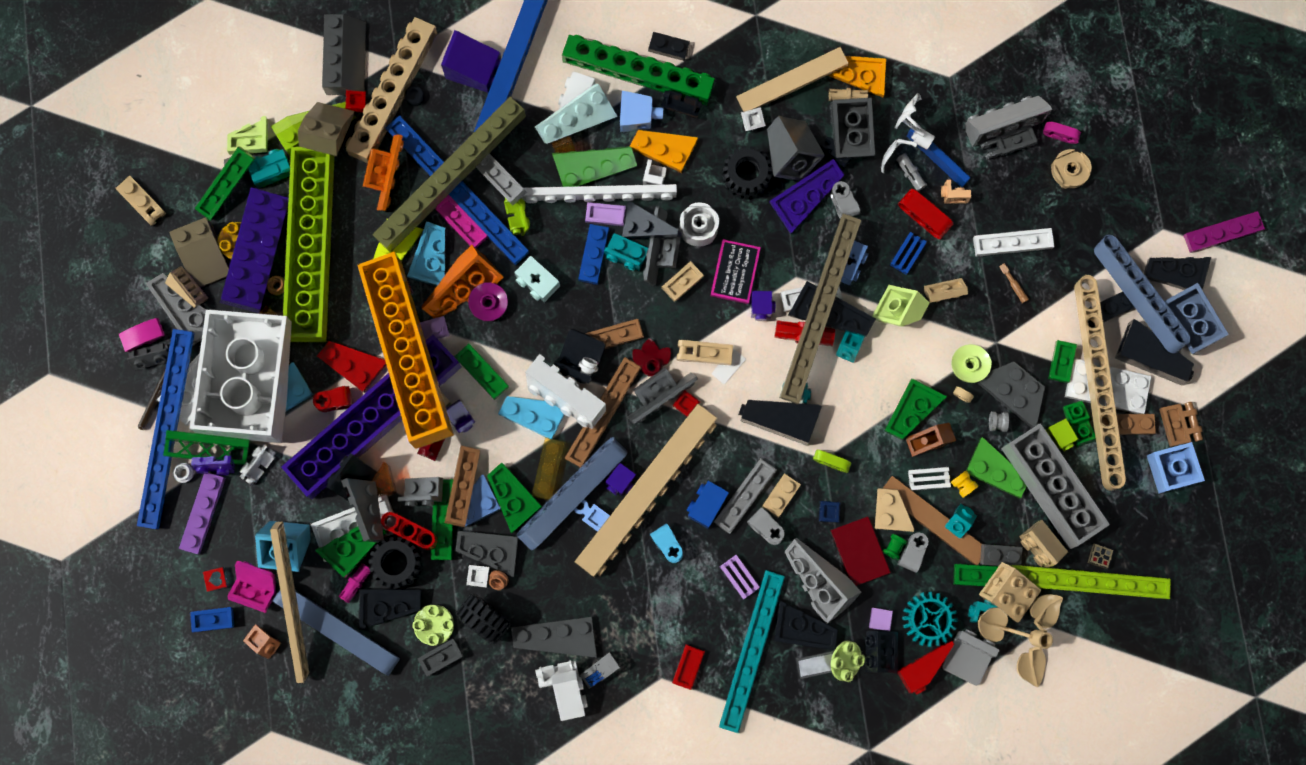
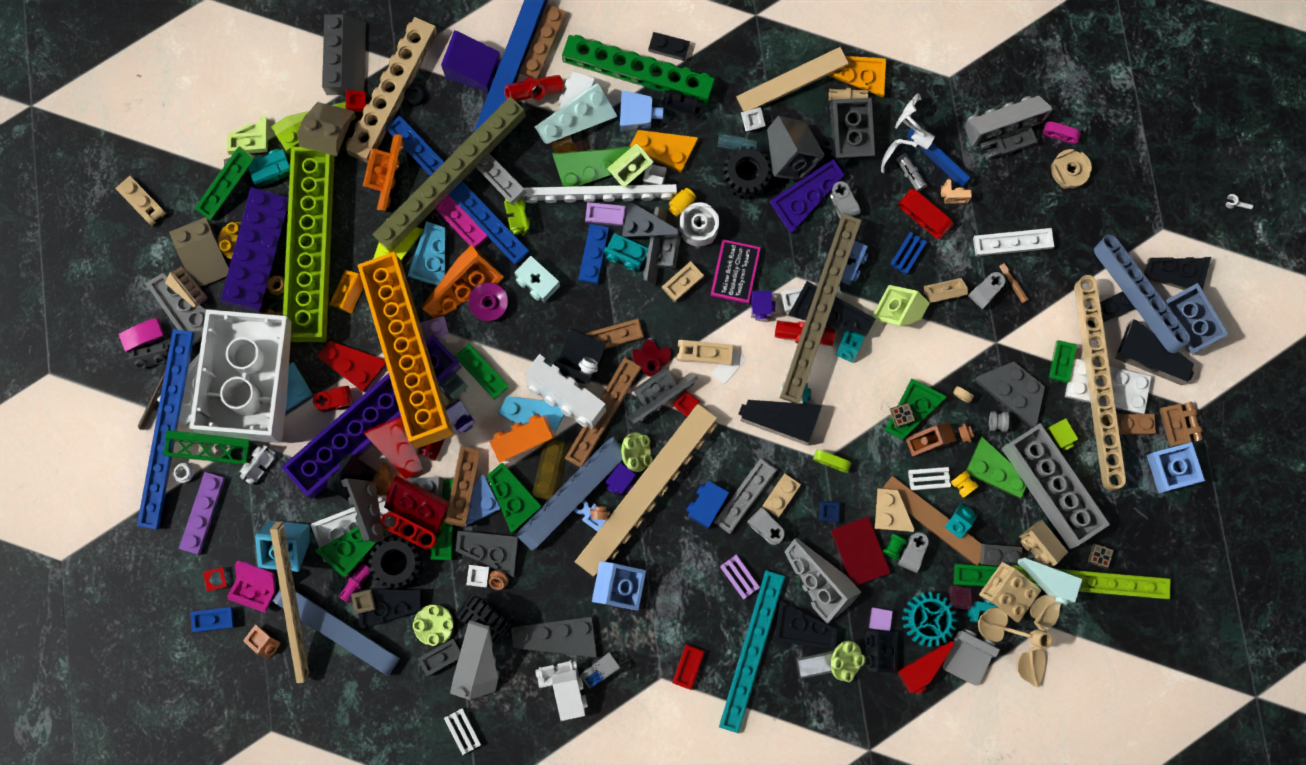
dark purple wing [191,456,235,475] -> none
medium azure piece [650,523,683,563] -> none
yellowish green dish [951,344,991,383] -> none
green slope [1063,401,1096,447] -> none
magenta plate [1183,211,1265,253] -> none
none -> light orange slope [329,270,364,313]
none -> dark tan tile [351,589,376,614]
none -> red wing [363,416,424,479]
none -> dark red tile [384,475,450,534]
none -> sand green tile [440,372,468,399]
none -> white tile [444,708,481,755]
none -> light grey wedge [450,620,499,700]
none -> orange brick [489,414,556,463]
none -> red piece [504,75,564,101]
none -> medium nougat plate [520,5,566,79]
none -> nougat plate [590,506,610,520]
none -> light blue brick [592,562,646,611]
none -> yellowish green brick [607,143,653,188]
none -> yellowish green dish [621,432,653,472]
none -> yellow brick [668,188,697,216]
none -> clear light blue tile [717,134,757,151]
none -> tile [889,402,915,428]
none -> clear pink plate [949,585,972,610]
none -> nougat plate [958,423,974,443]
none -> light grey piece [968,272,1005,309]
none -> light aqua slope [1018,558,1082,605]
none -> white hand [1226,194,1253,209]

